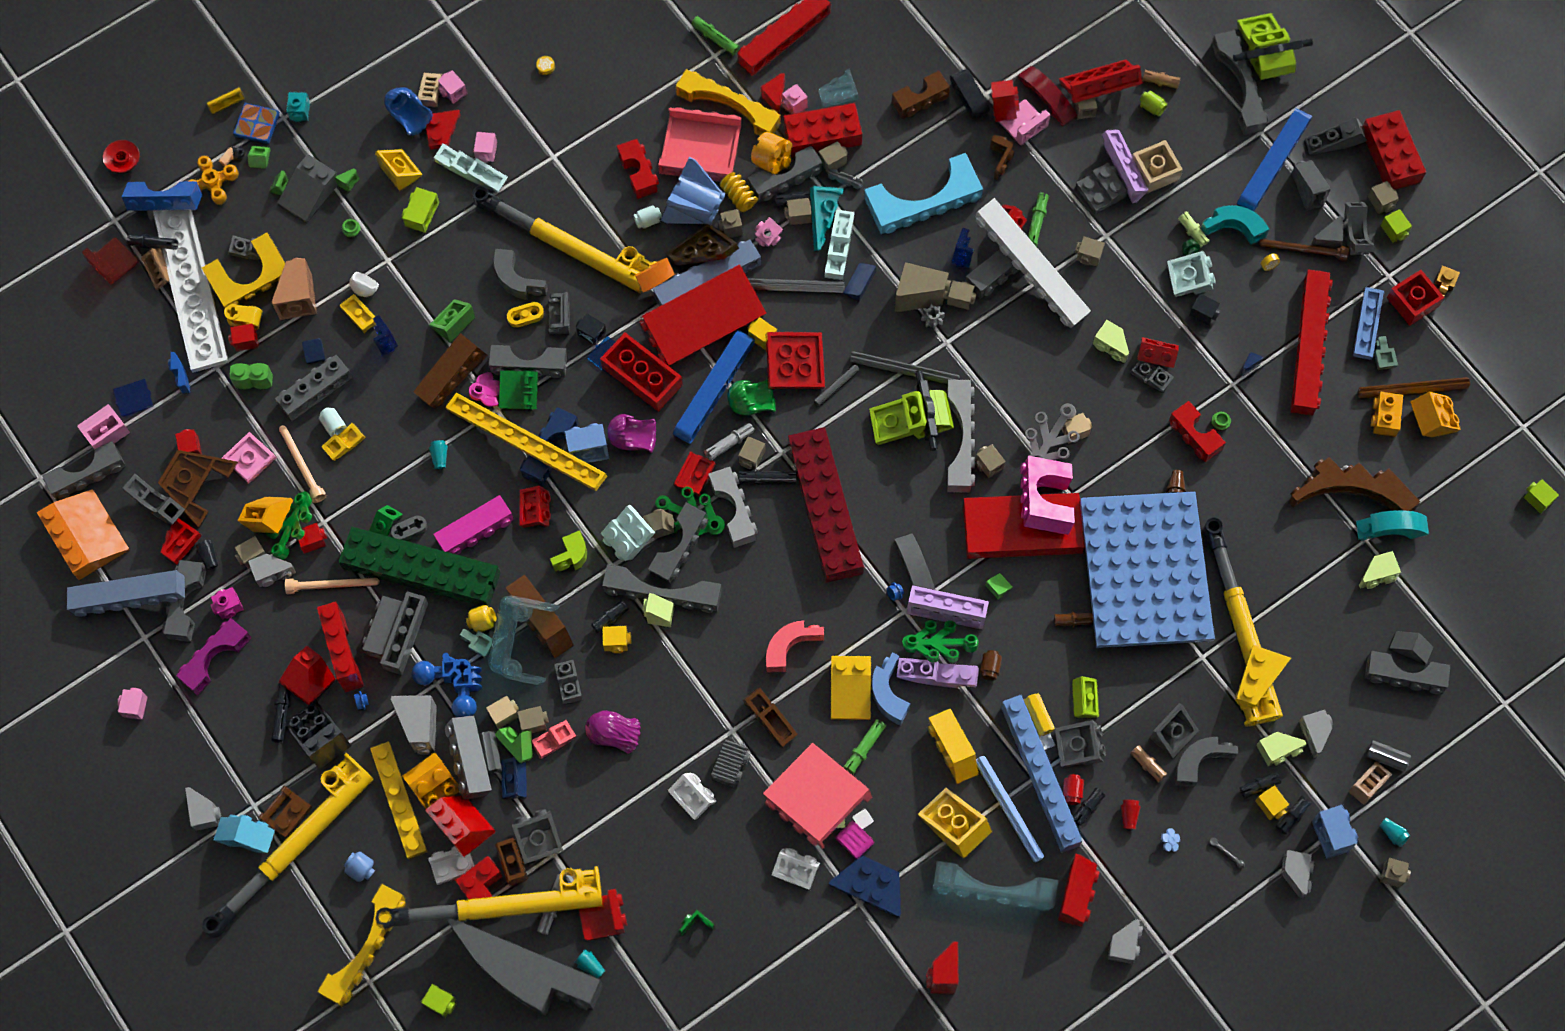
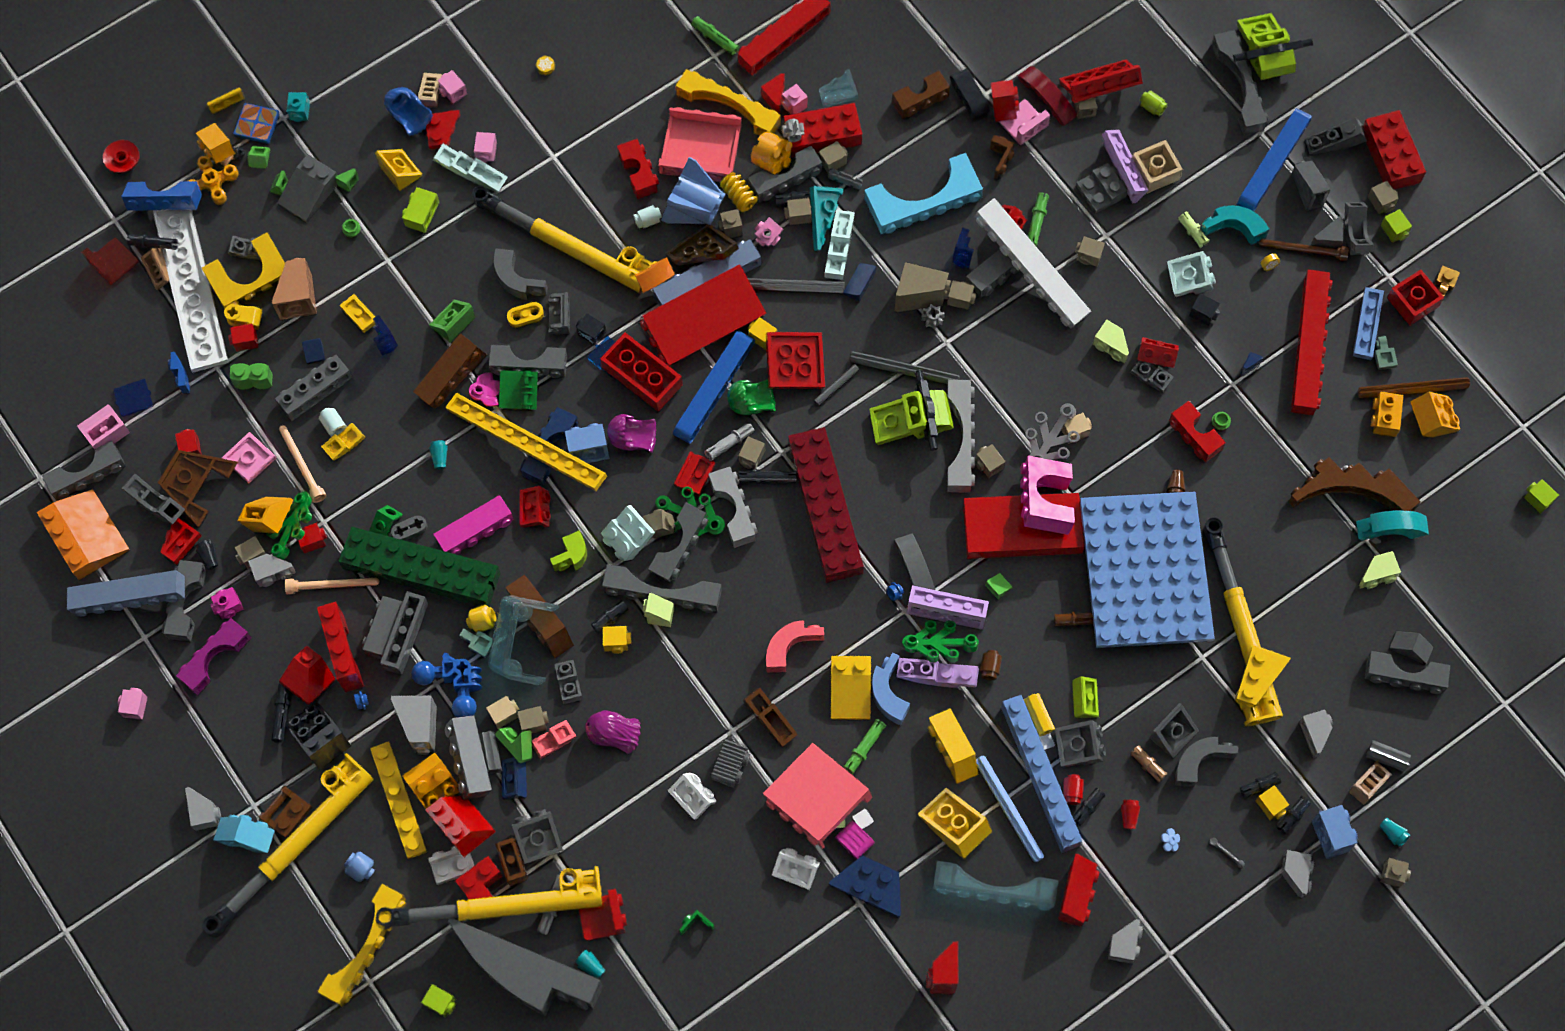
white hair [349,272,379,297] -> none
medium nougat pin [1143,70,1180,89] -> none
dark green plate [1182,240,1200,256] -> none
yellowish green slope [1256,732,1306,766] -> none
none -> light orange brick [196,123,235,164]
none -> light grey gear [782,119,804,142]

